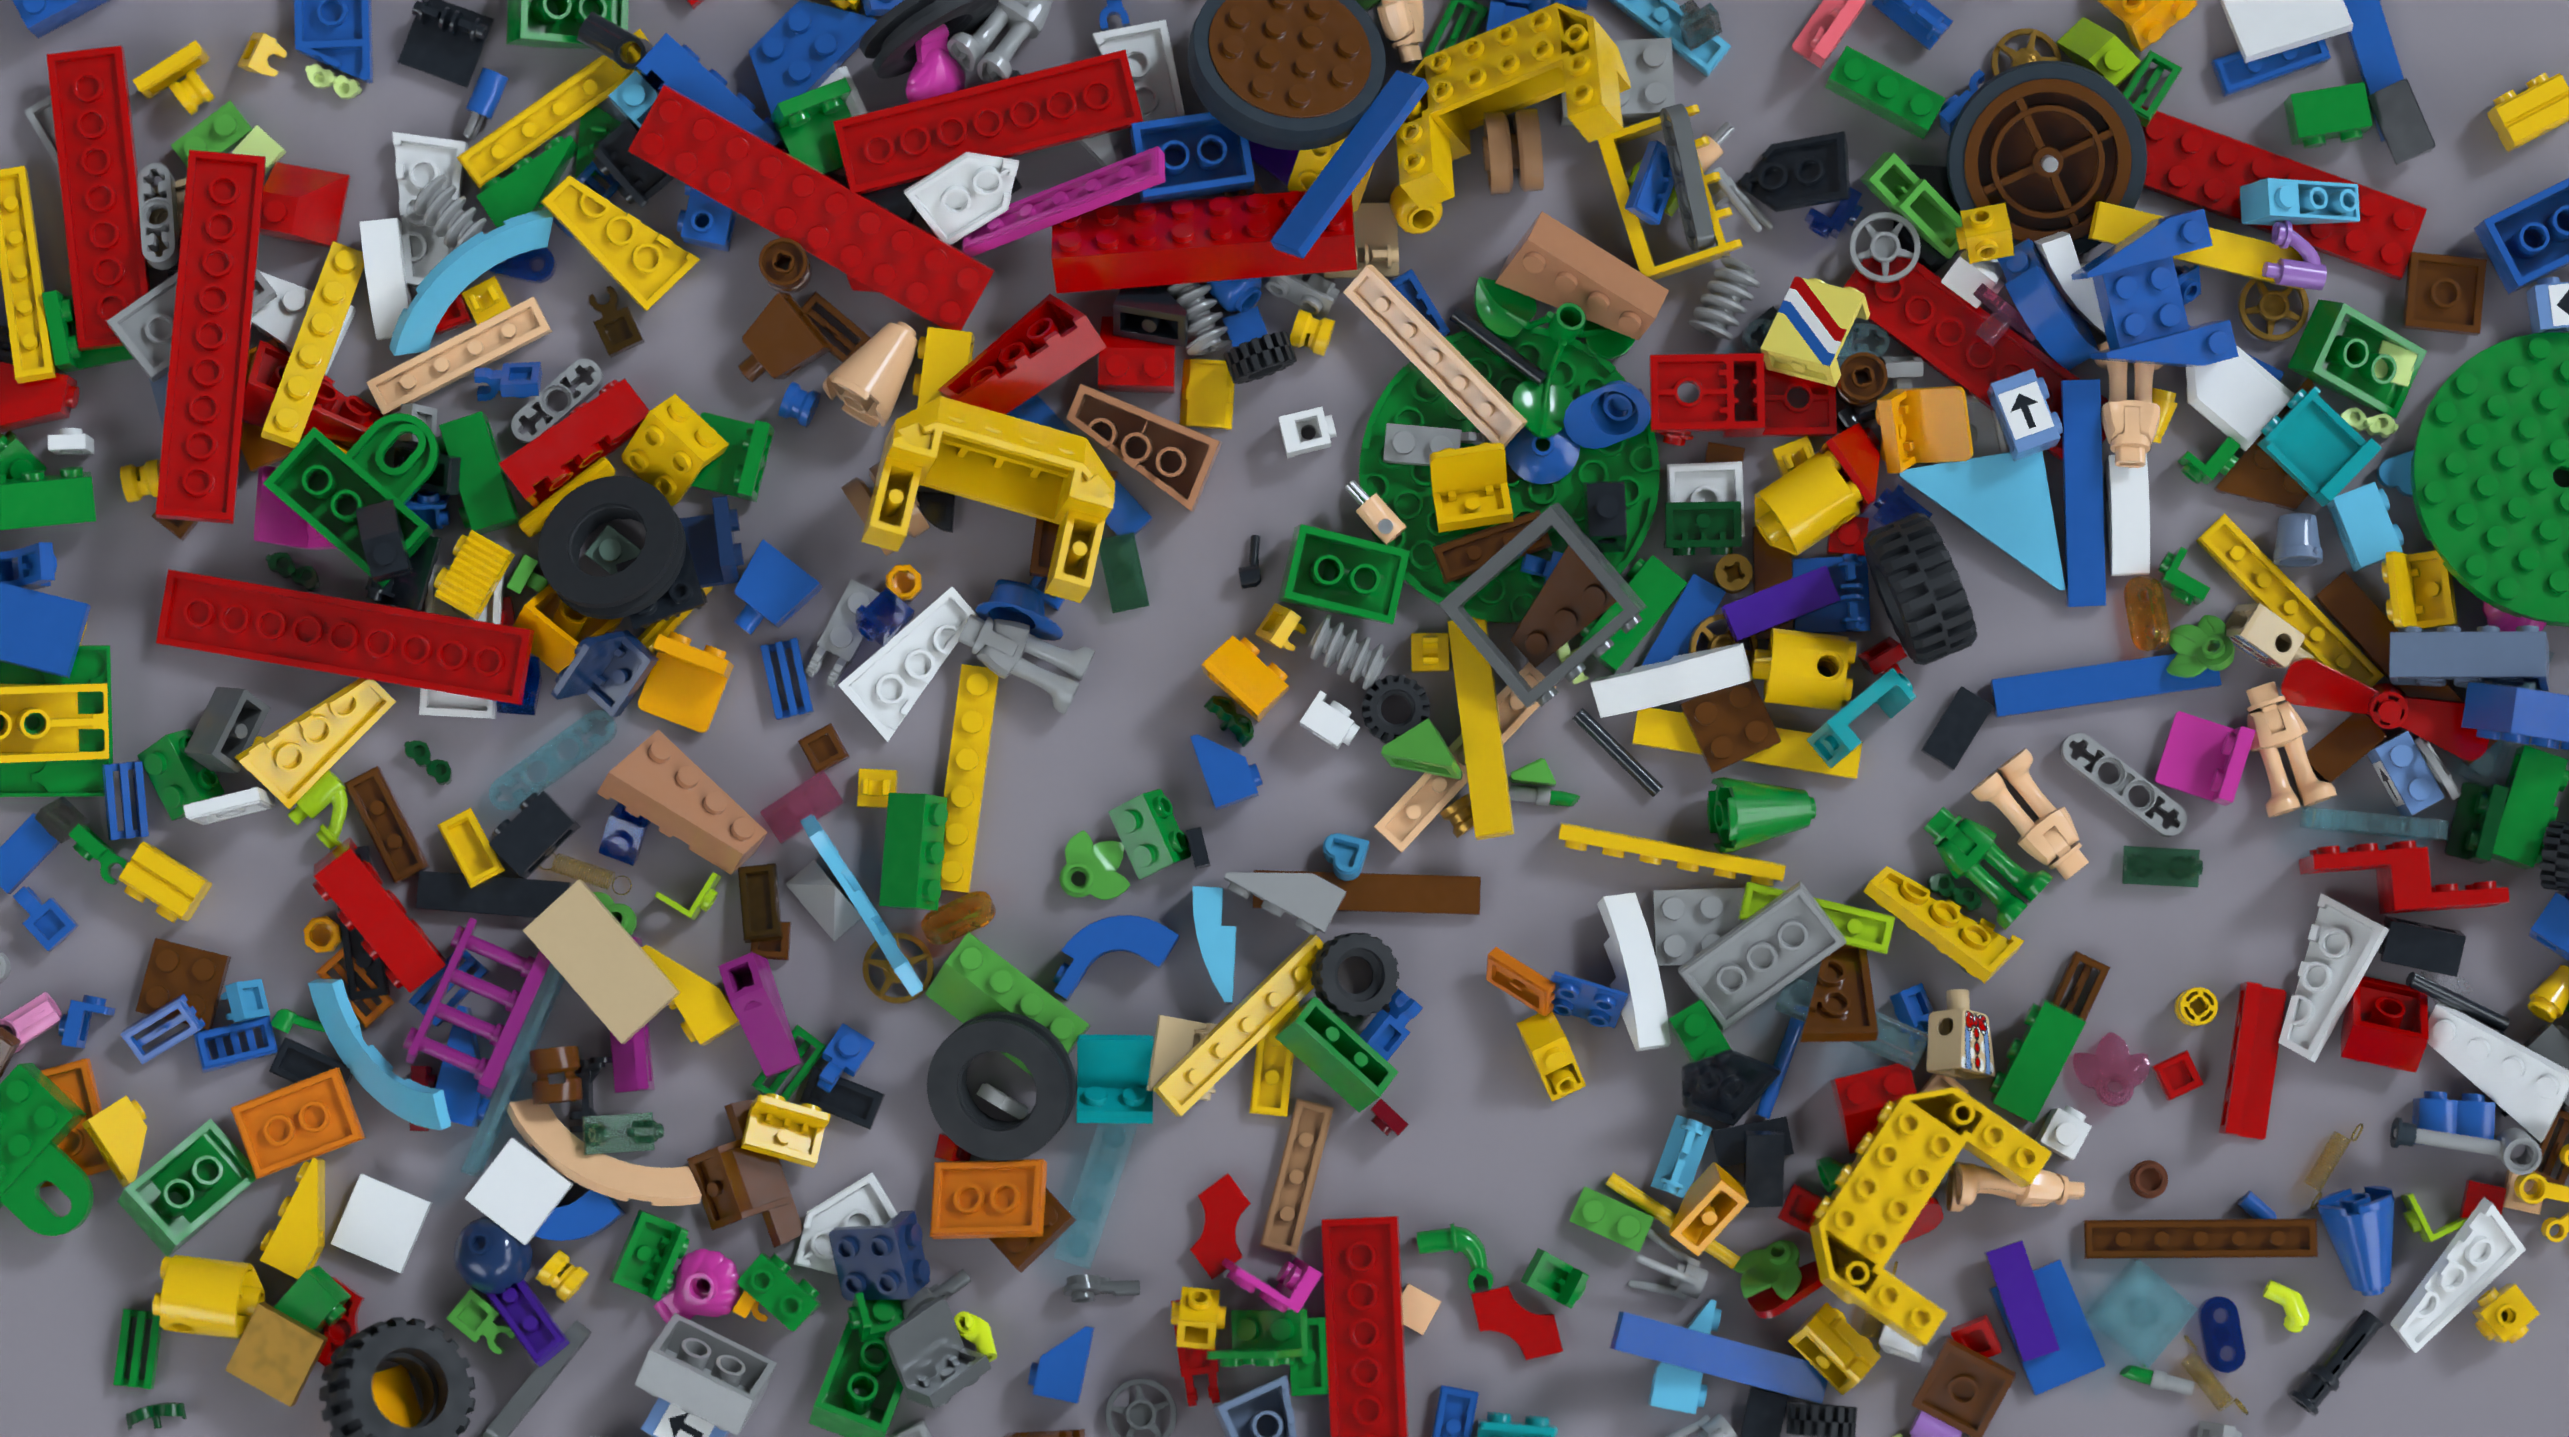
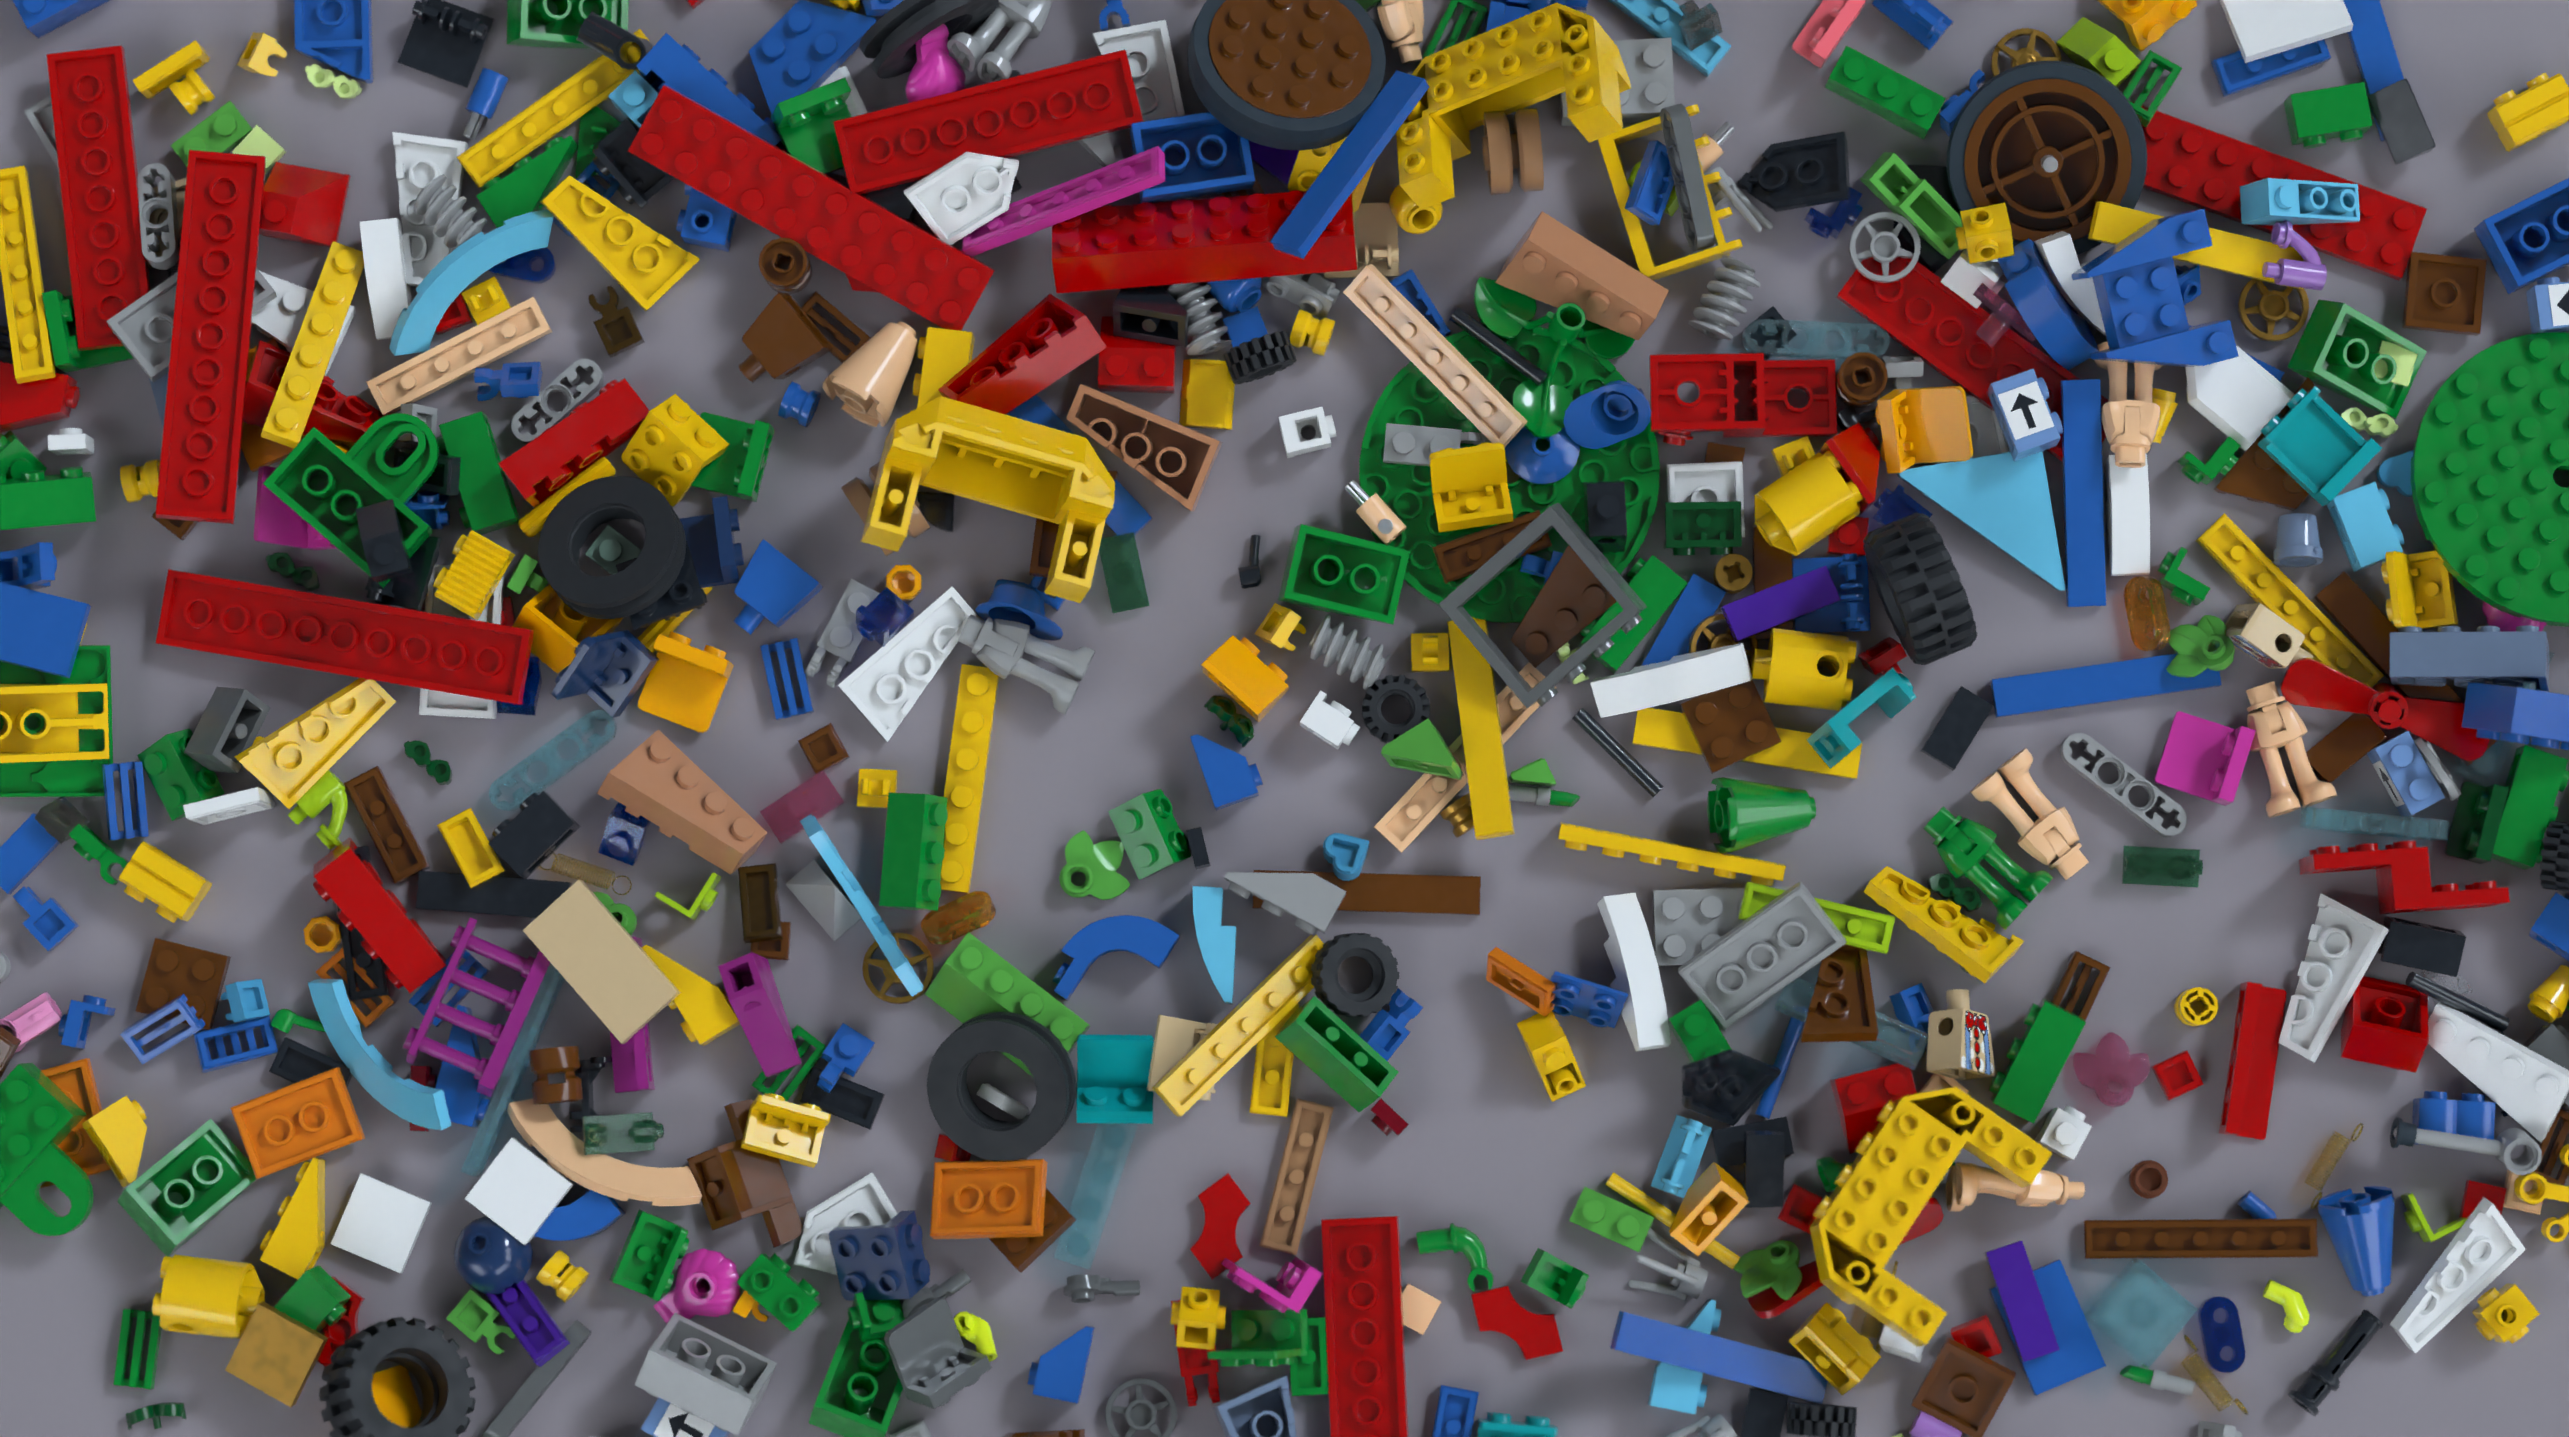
light yellow panel [1760,276,1870,387] -> none

